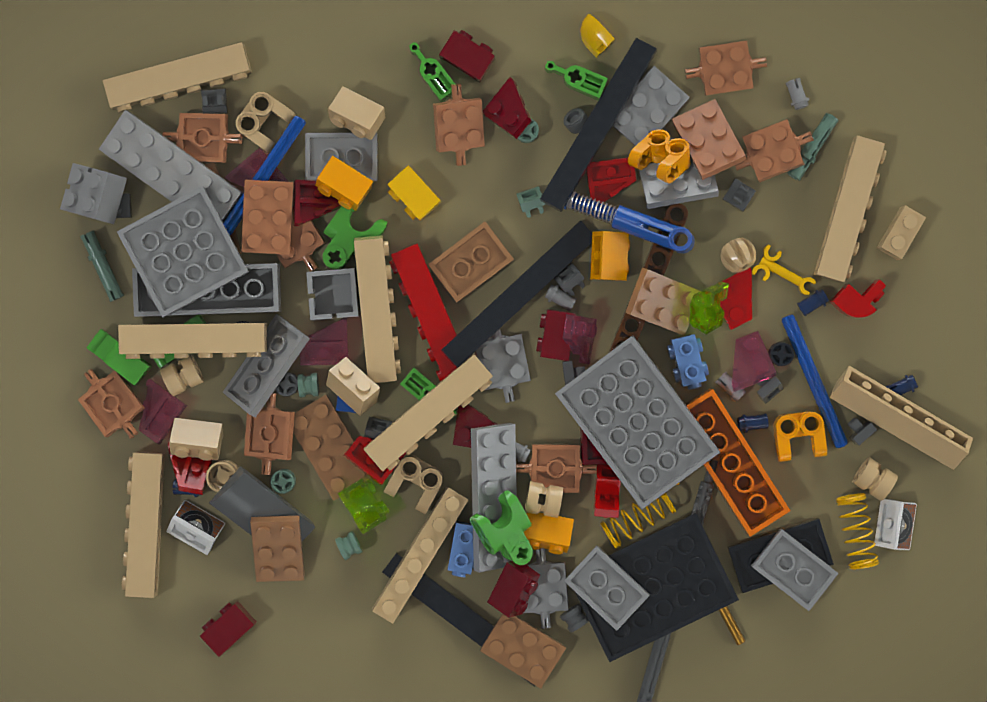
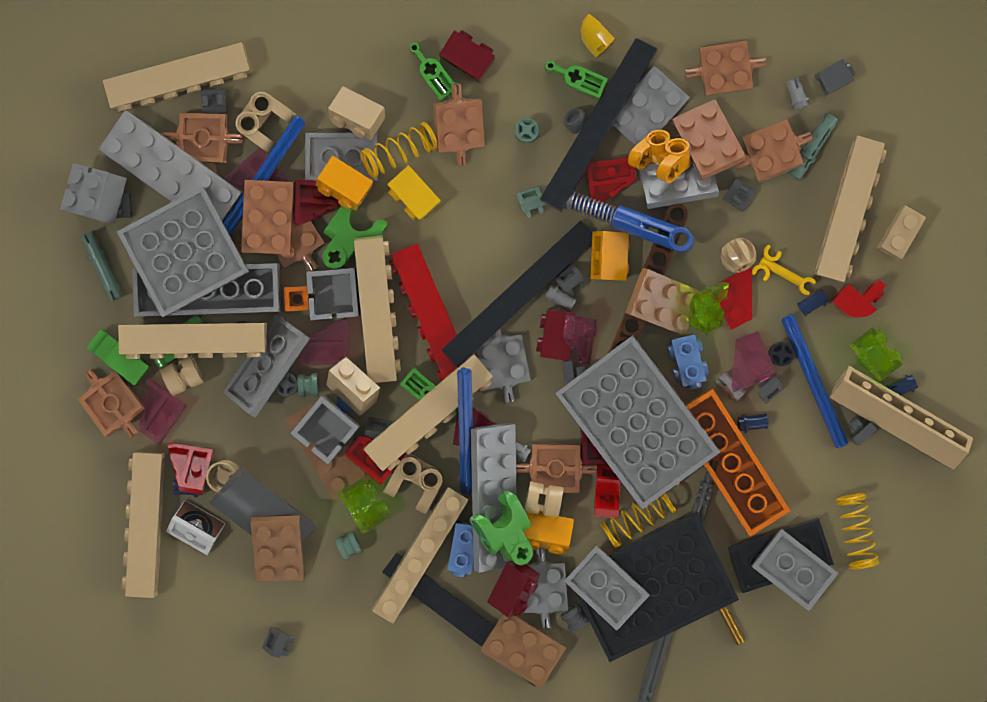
tan brick [169,418,223,461] -> none
dark red brick [200,601,257,657] -> none
nougat plate [244,393,295,475] -> none
sand green wheel [271,469,296,494] -> none
medium nougat plate [428,222,514,302] -> none
dark red wing [483,77,532,139] -> none
light orange piece [773,411,827,462] -> none
tan wheel [852,457,898,501] -> none
white panel [875,498,917,550] -> none
none -> dark grey tile [262,626,294,658]
none -> orange plate [284,286,310,312]
none -> light grey piece [290,395,360,464]
none -> yellow piece [360,122,438,178]
none -> blue axle [457,367,473,495]
none -> dark grey brick [814,59,855,96]
none -> clear neon green cylinder [850,327,903,382]

